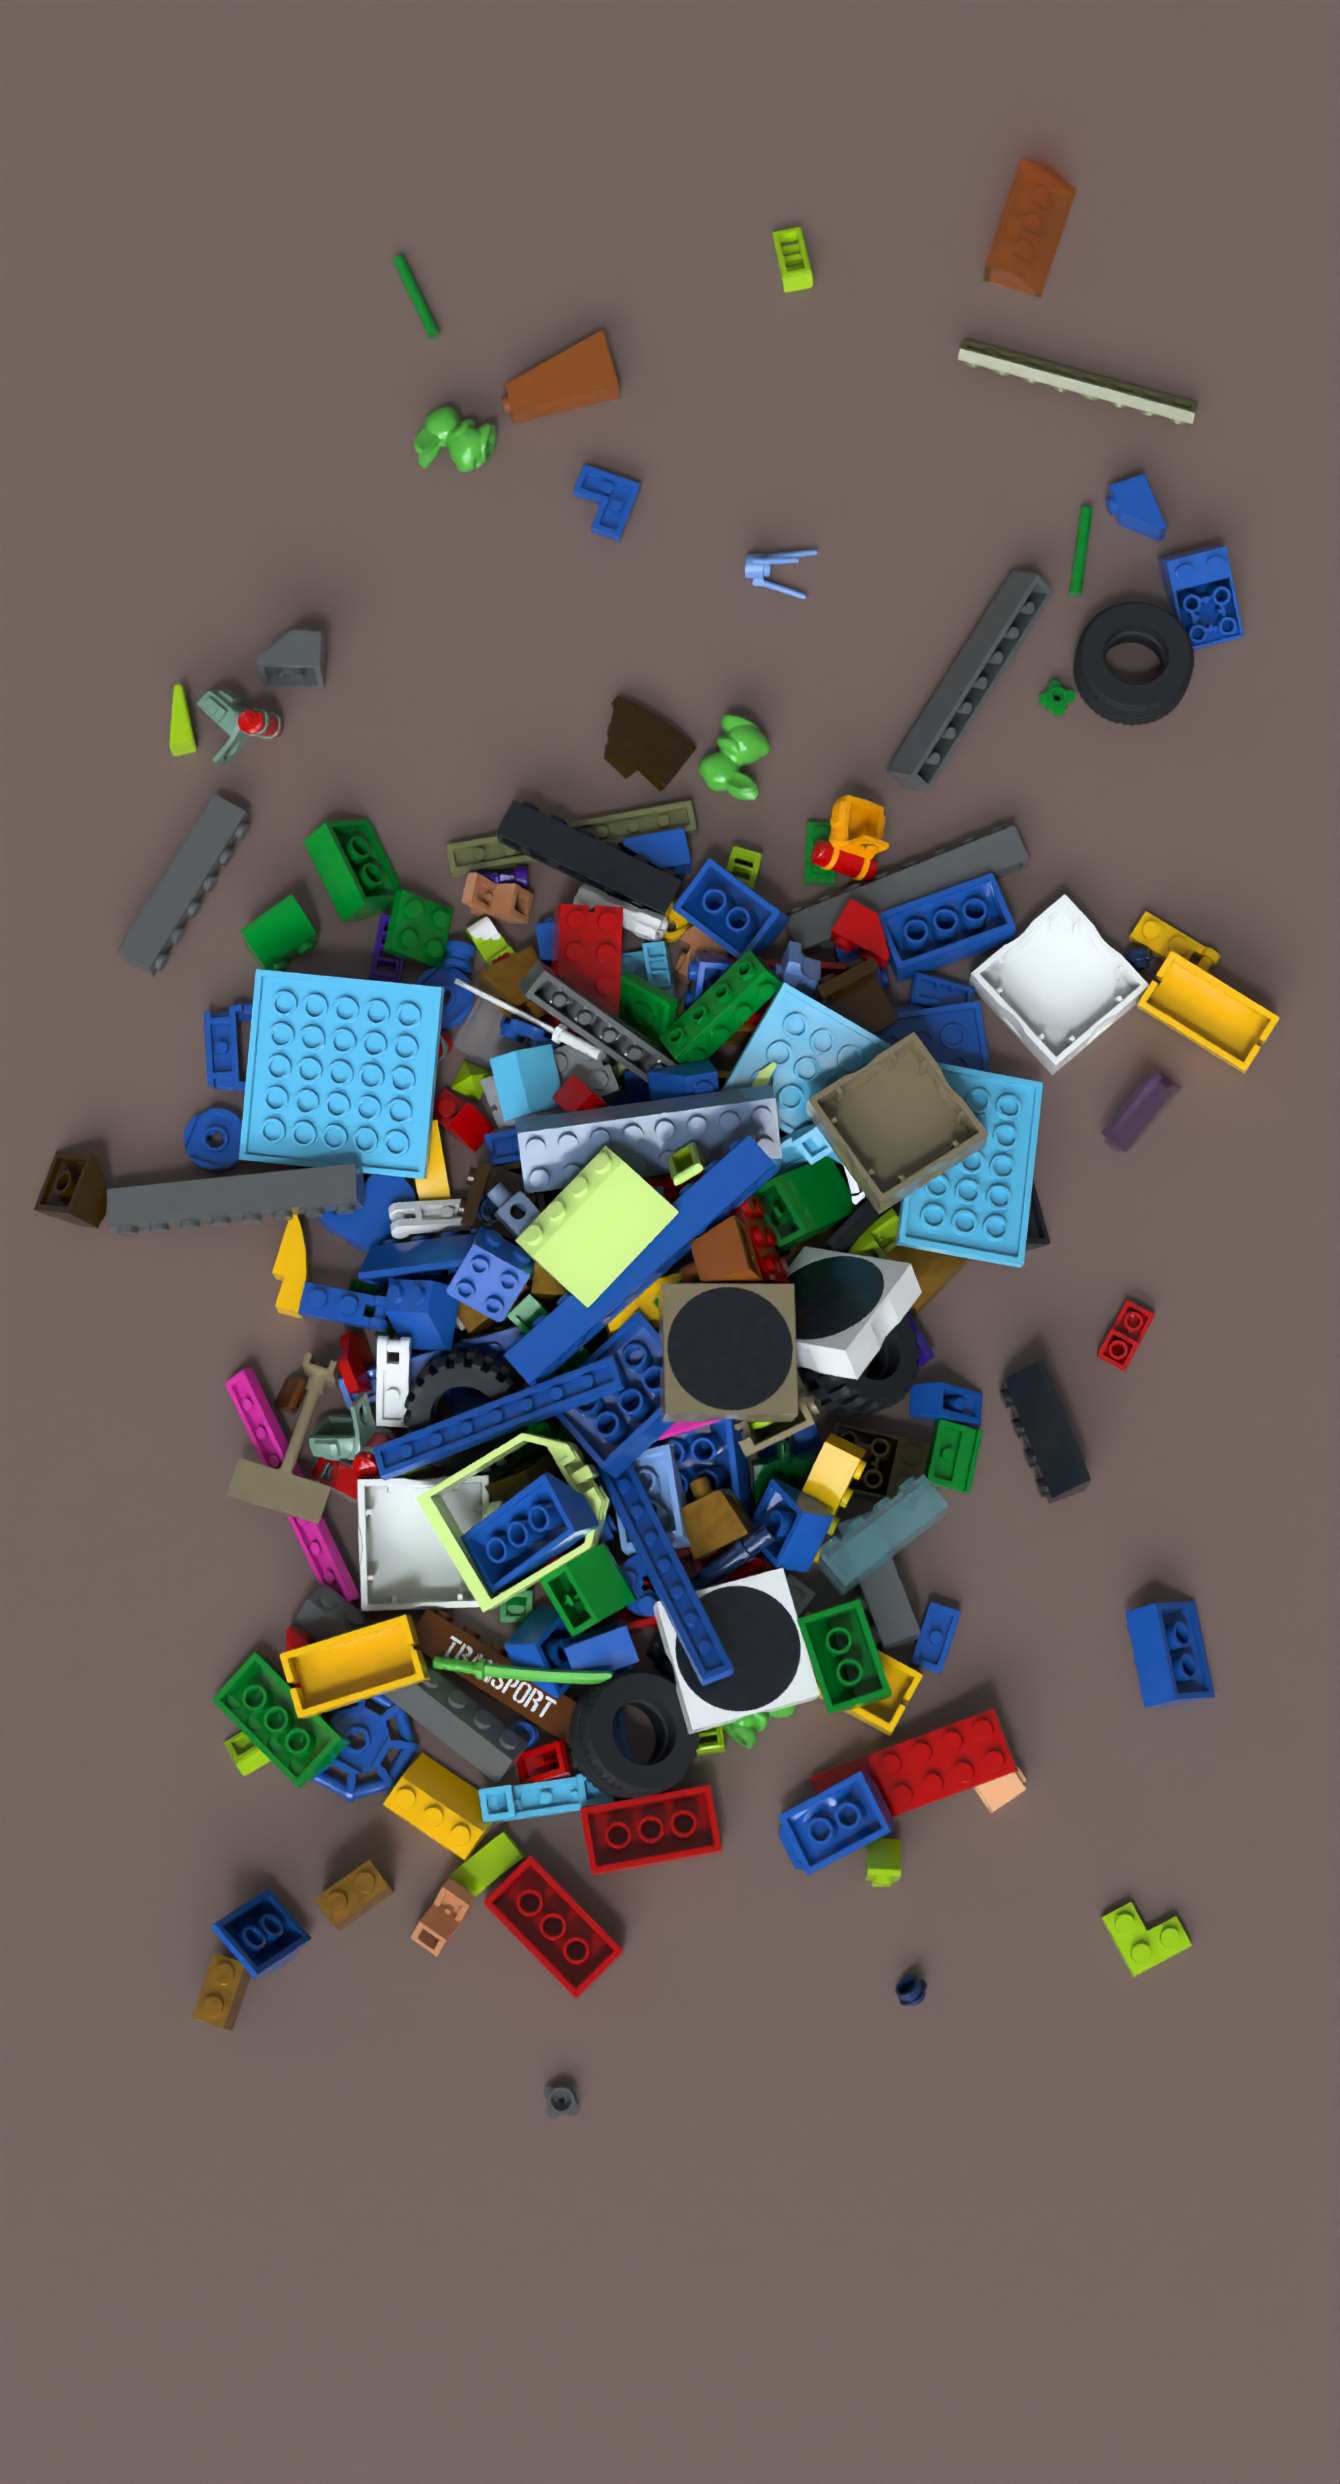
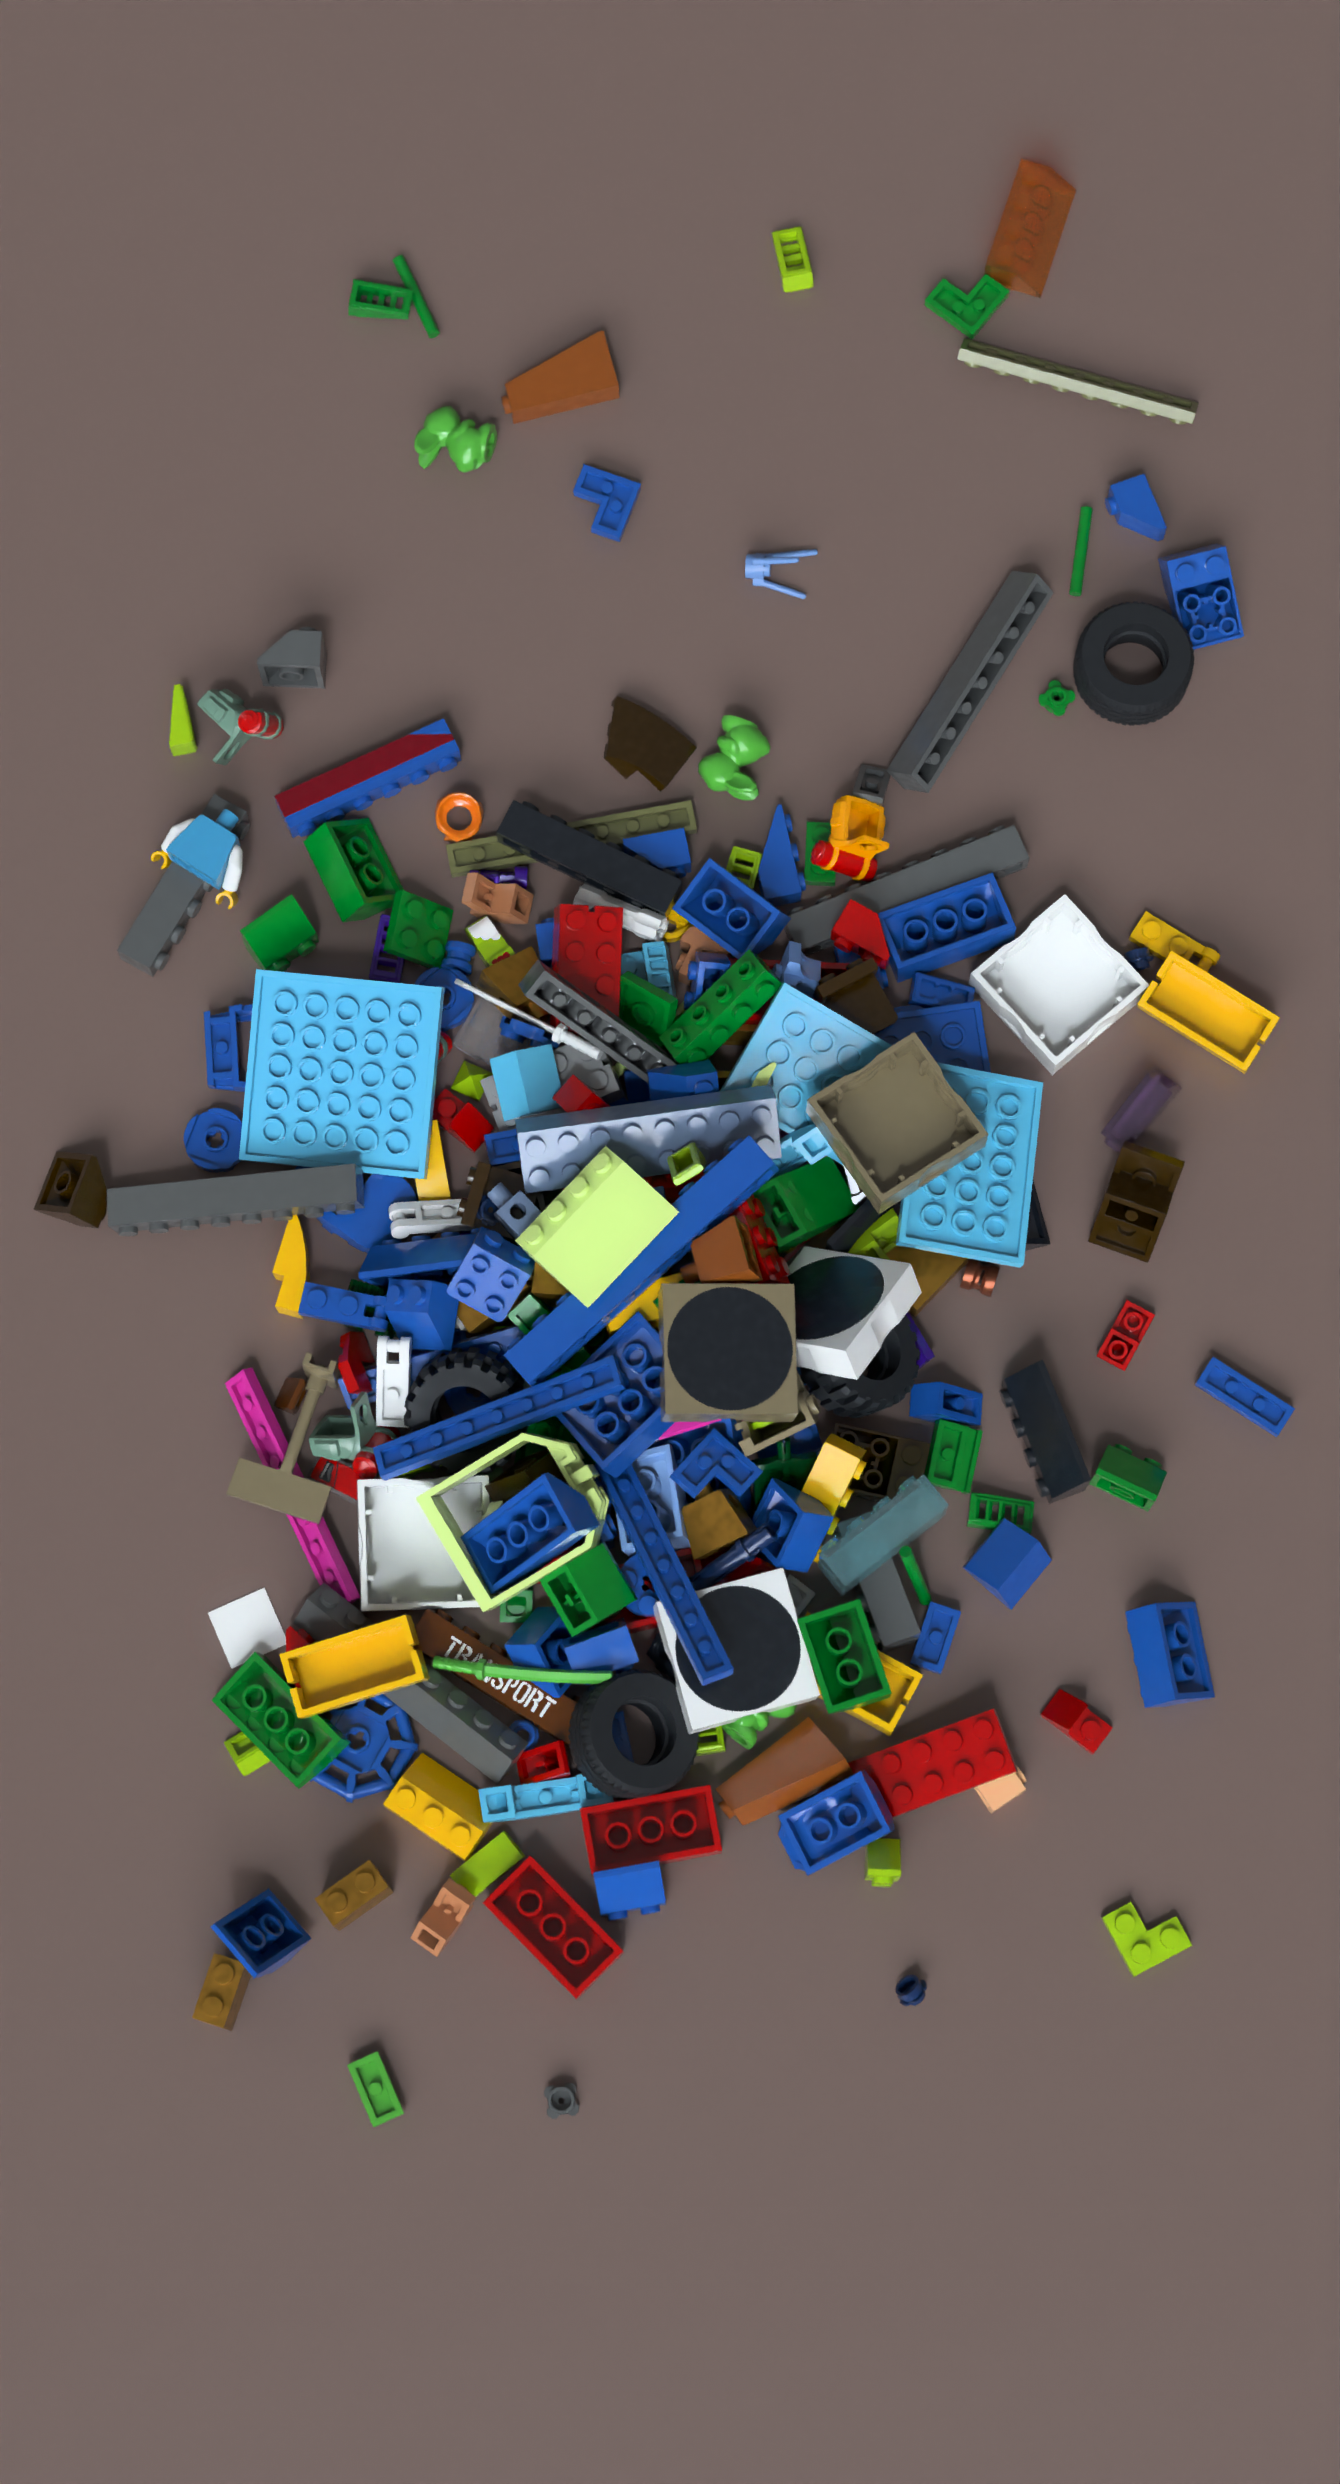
none -> dark azure torso [151,809,243,909]
none -> white sticker [208,1588,286,1669]
none -> brick [274,718,461,838]
none -> bright green plate [347,2051,405,2127]
none -> green slope [348,279,413,319]
none -> orange piece [435,792,484,842]
none -> blue slope [593,1861,666,1921]
none -> blue plate [670,1428,763,1499]
none -> dark orange slope [715,1717,854,1826]
none -> blue slope [758,804,806,906]
none -> dark grey slope [852,764,891,807]
none -> green bar [899,1546,932,1605]
none -> green plate [924,274,1010,340]
none -> copper wheel [960,1259,1000,1297]
none -> blue slope [963,1518,1052,1610]
none -> green slope [967,1492,1034,1535]
none -> red slope [1040,1689,1113,1755]
none -> dark brown bracket [1088,1140,1185,1263]
none -> green slope [1089,1444,1167,1512]
none -> blue plate [1195,1357,1295,1437]

